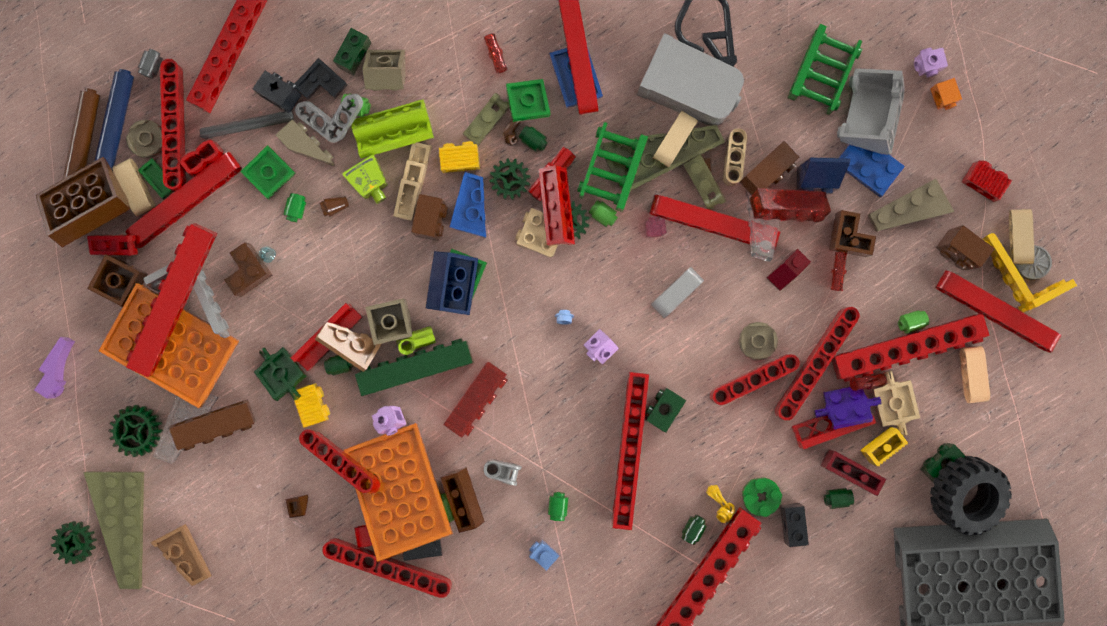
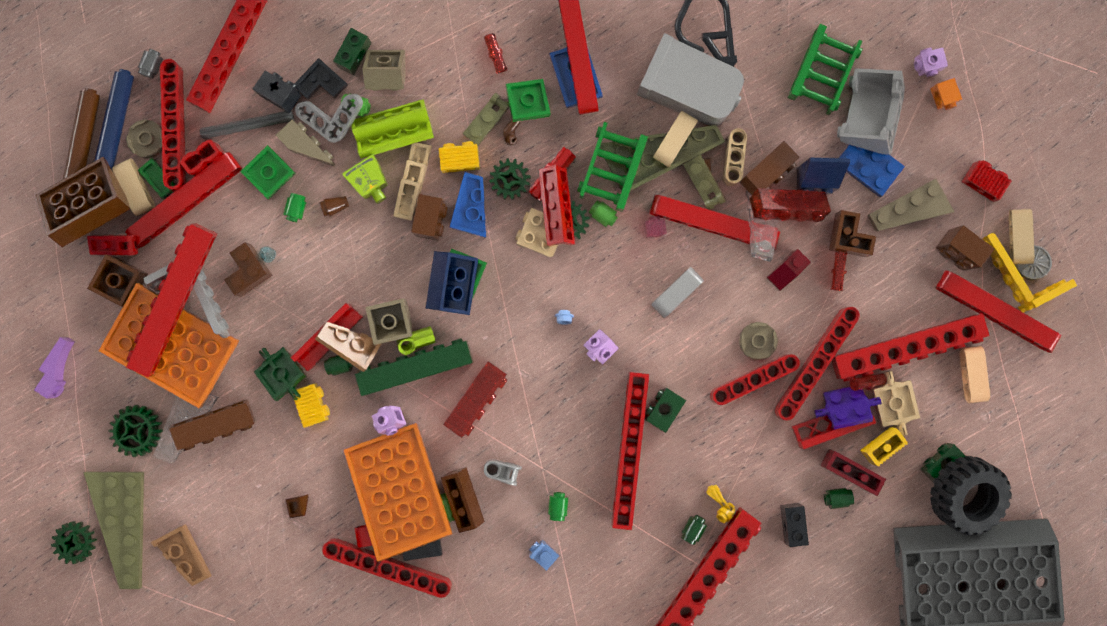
red beam [299,430,380,494] -> none
dark green brick [519,125,548,153] -> none
green plate [742,477,782,517] -> none
bright green brick [898,310,929,334] -> none

